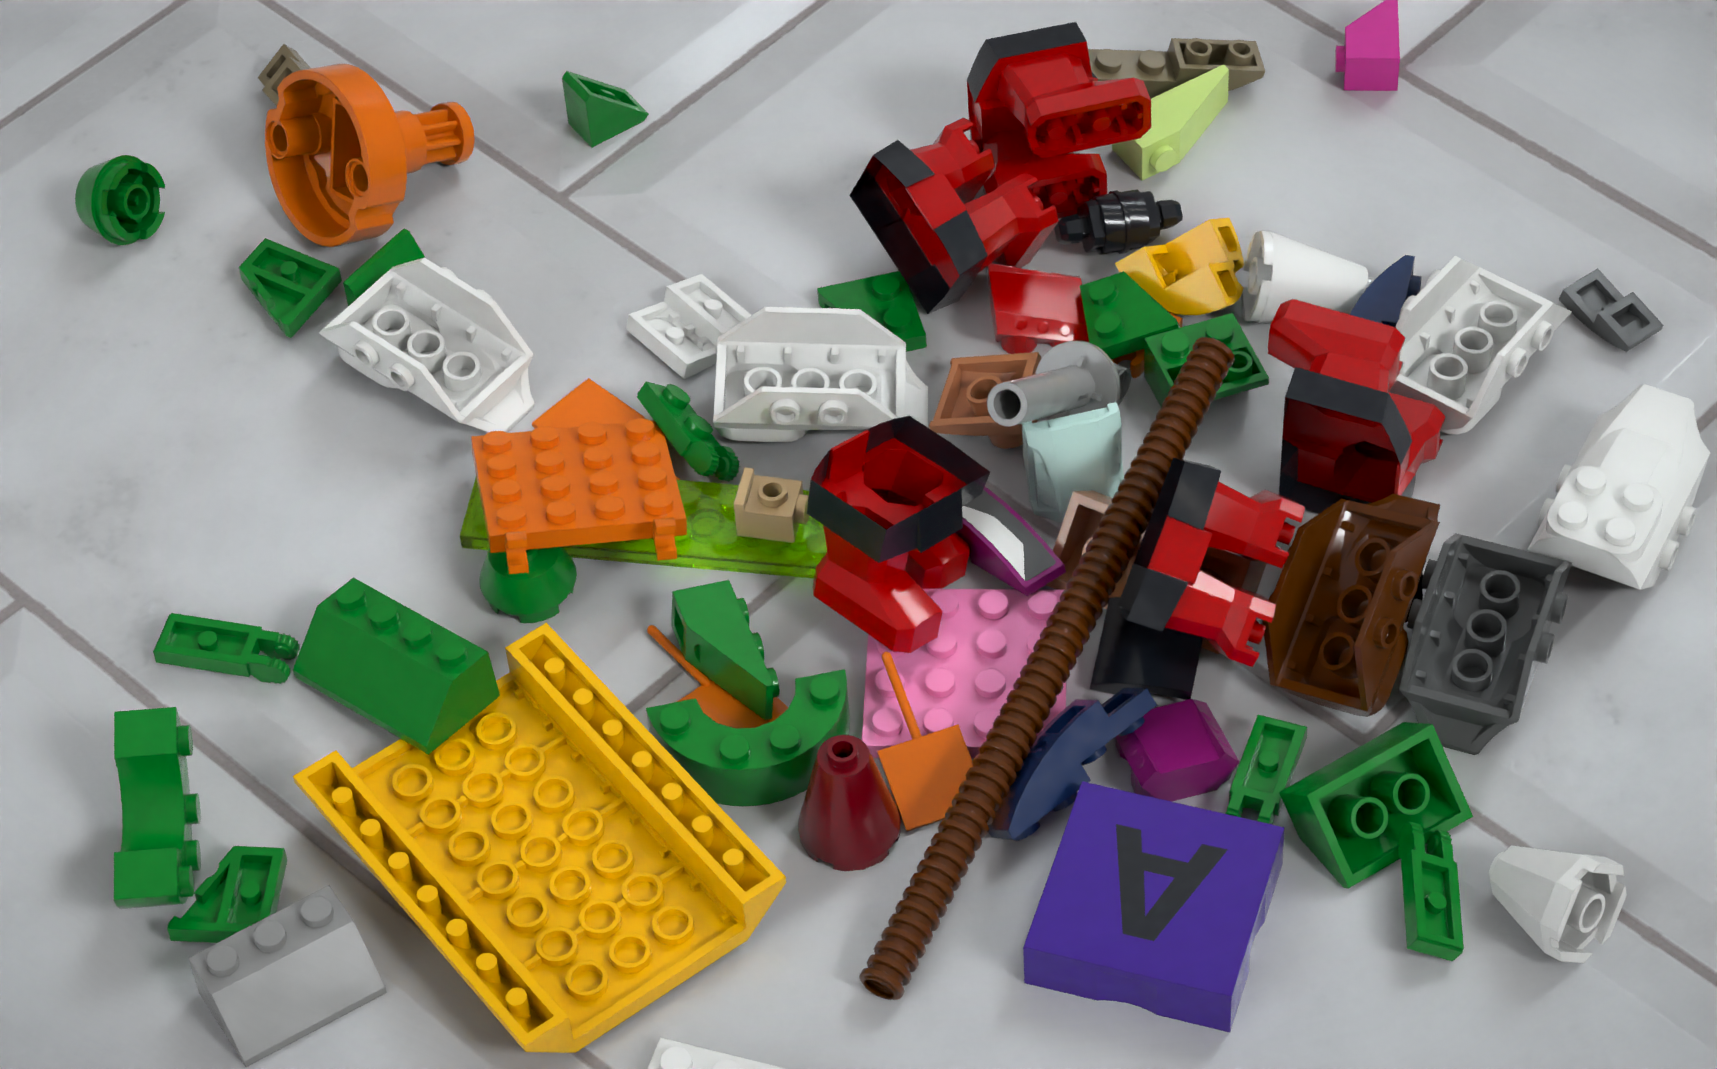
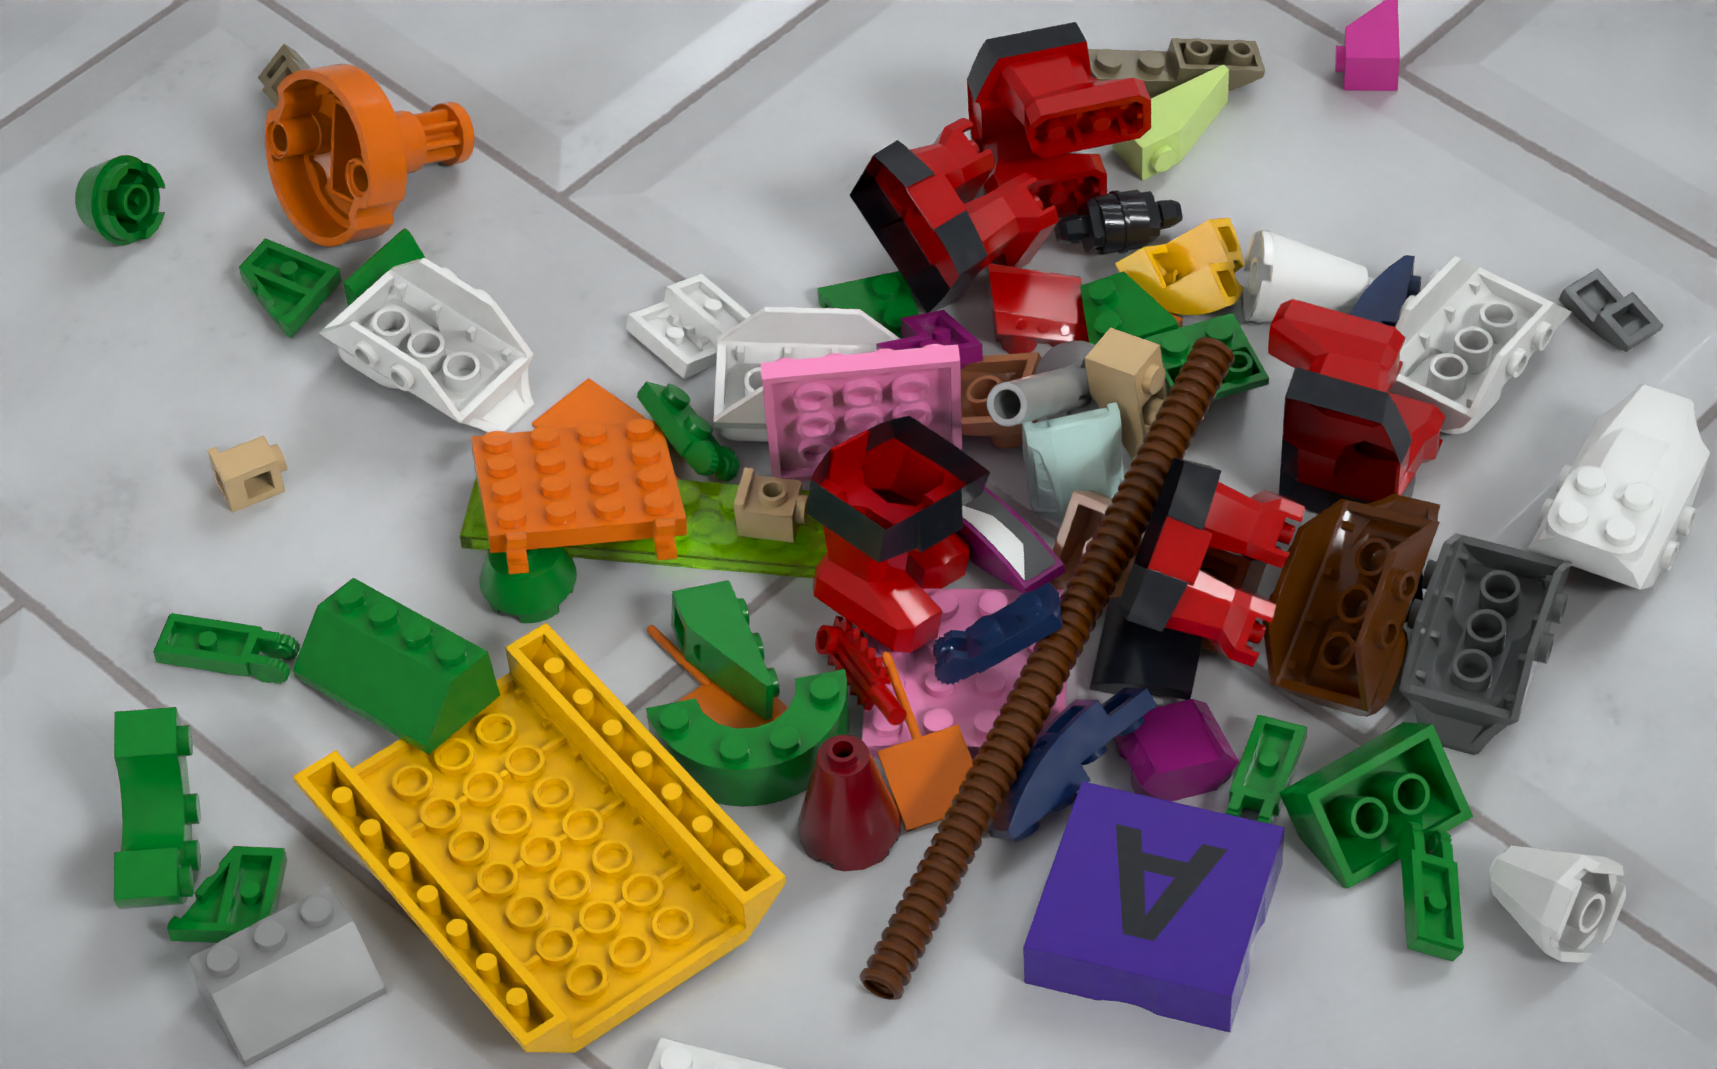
green slope [562,71,649,148] -> none
none -> tan brick [207,435,287,513]
none -> bright pink plate [760,344,962,482]
none -> red piece [815,616,907,725]
none -> magenta plate [876,310,983,370]
none -> dark blue hinge [933,582,1063,685]
none -> tan slope [1085,327,1167,460]

